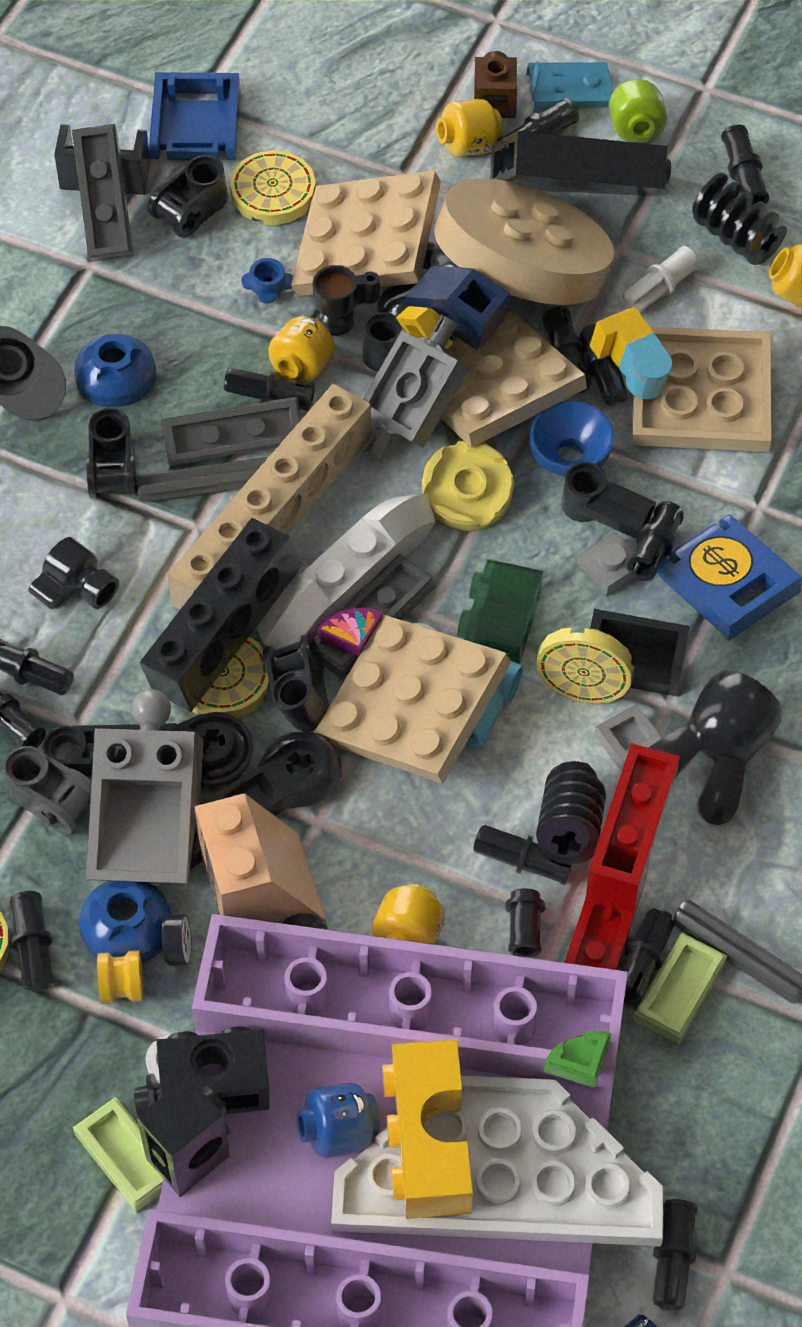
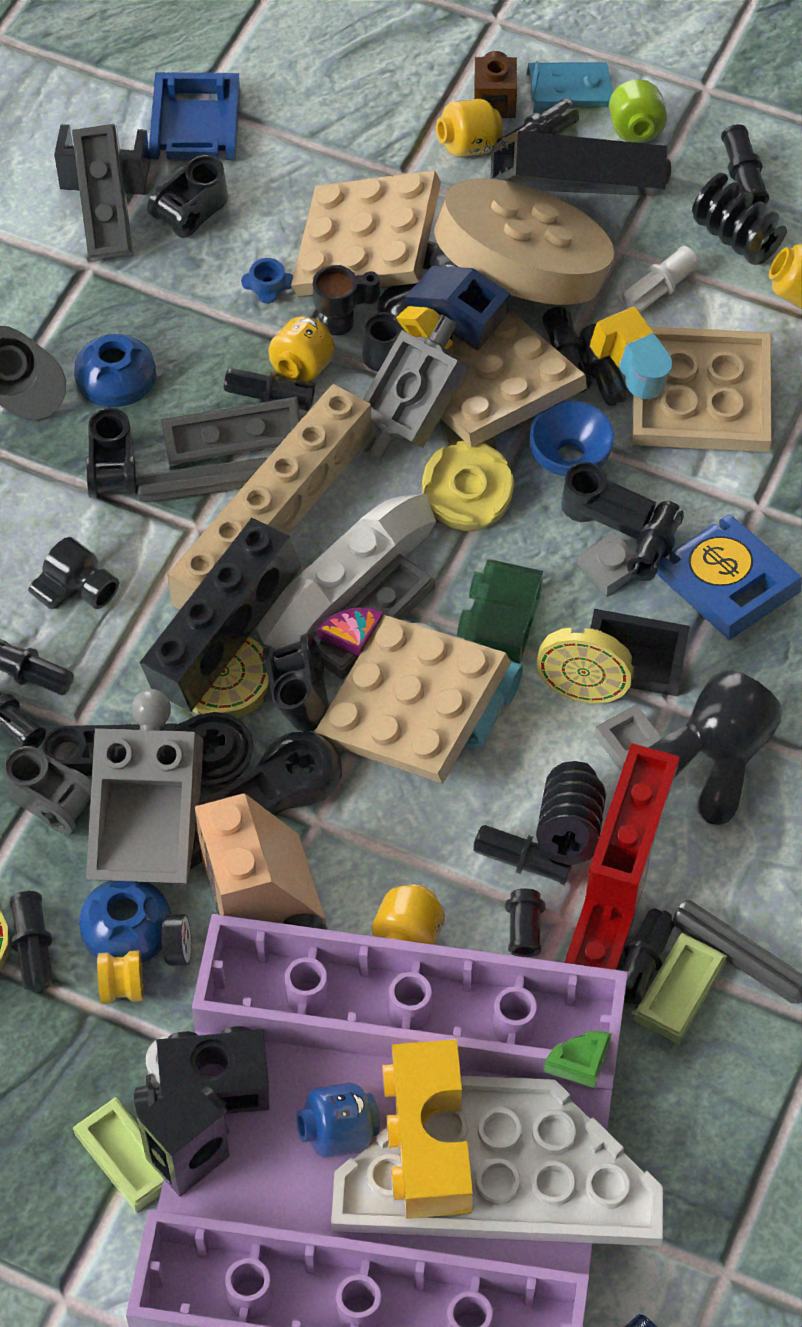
light yellow tile [230,150,316,226] -> none
black axle [652,1199,698,1311] -> none

